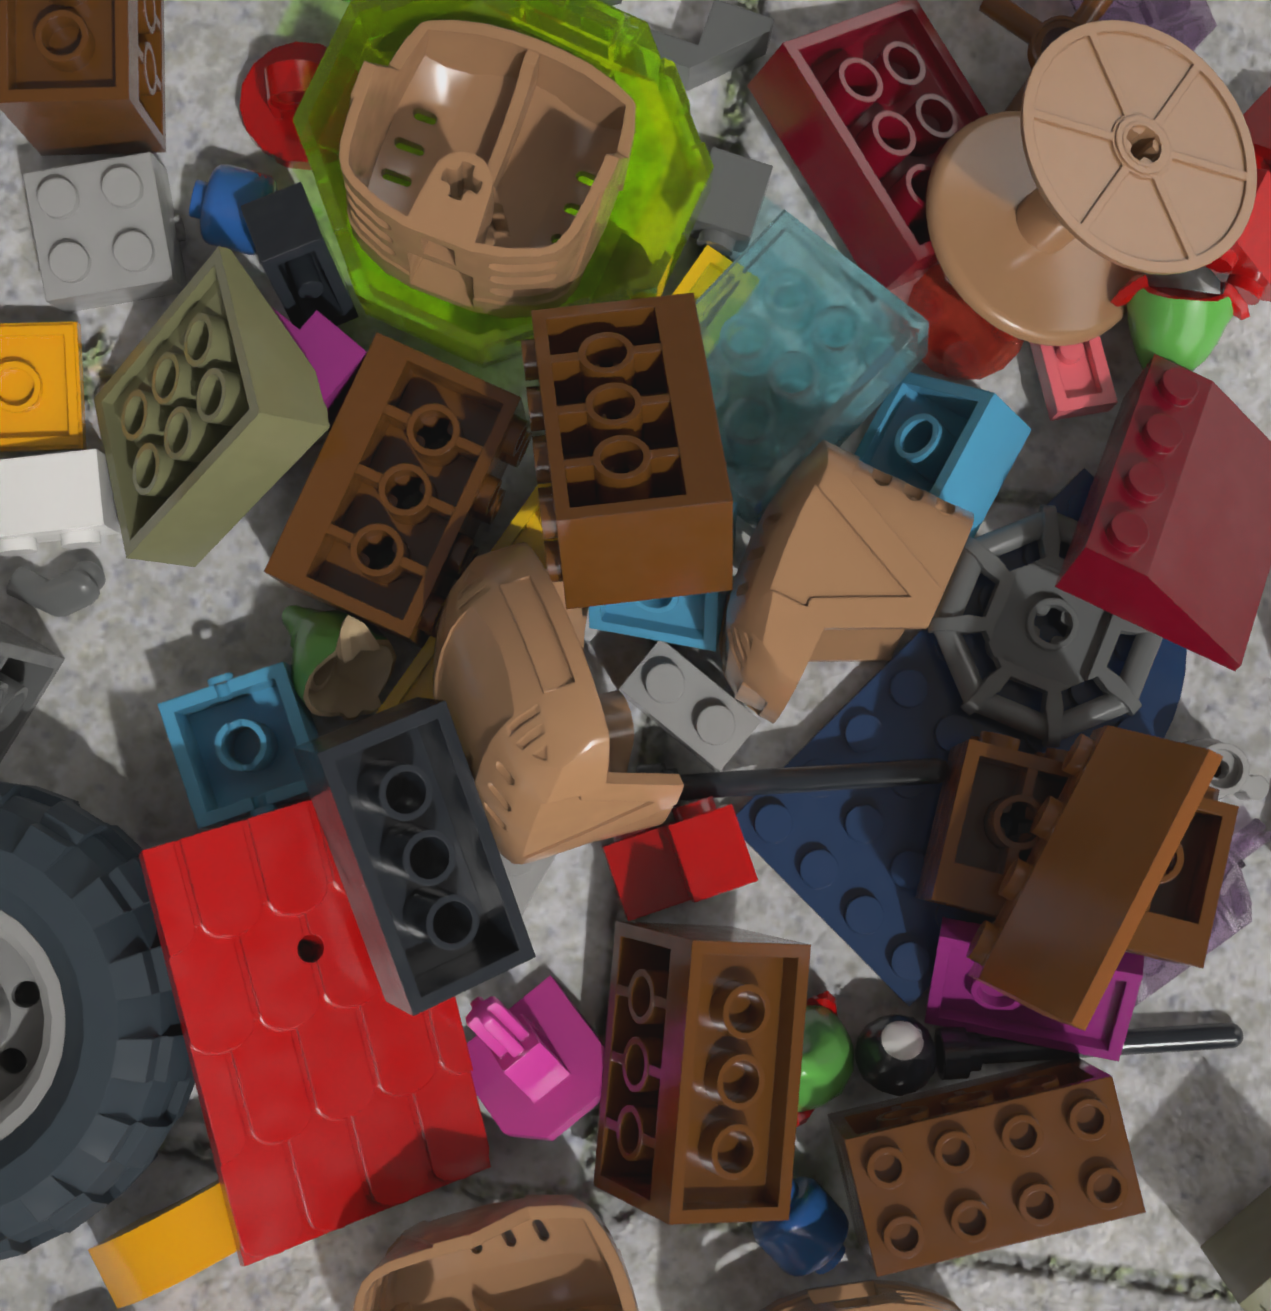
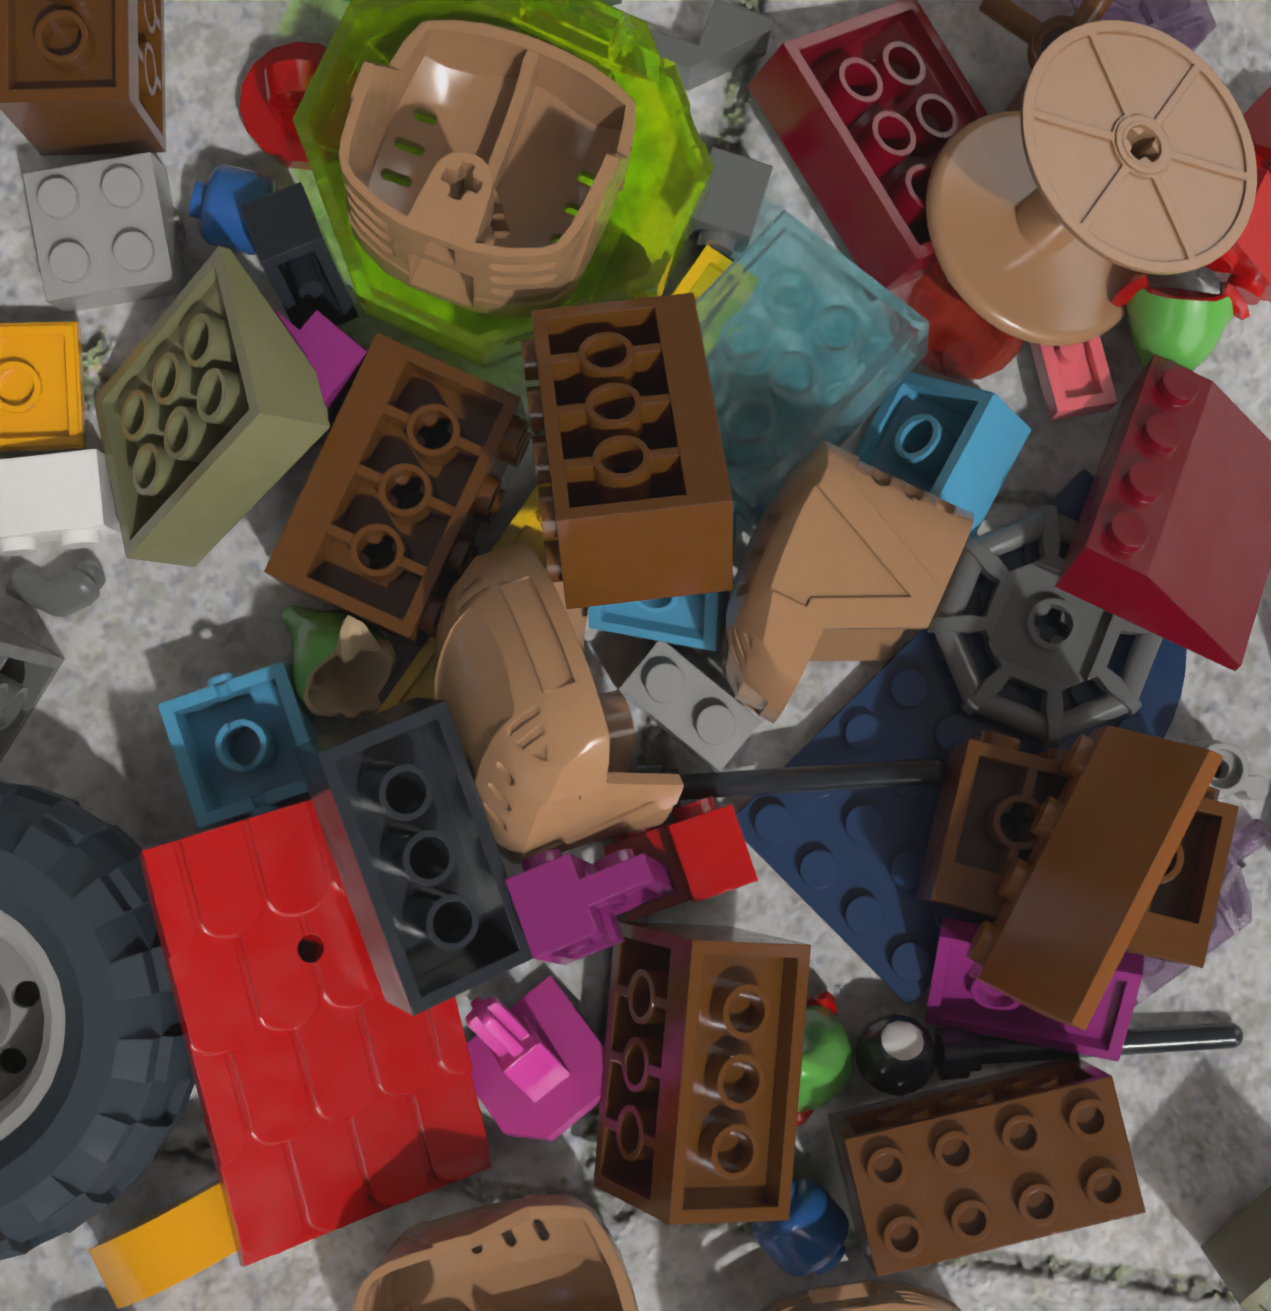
none -> magenta brick [505,849,677,965]

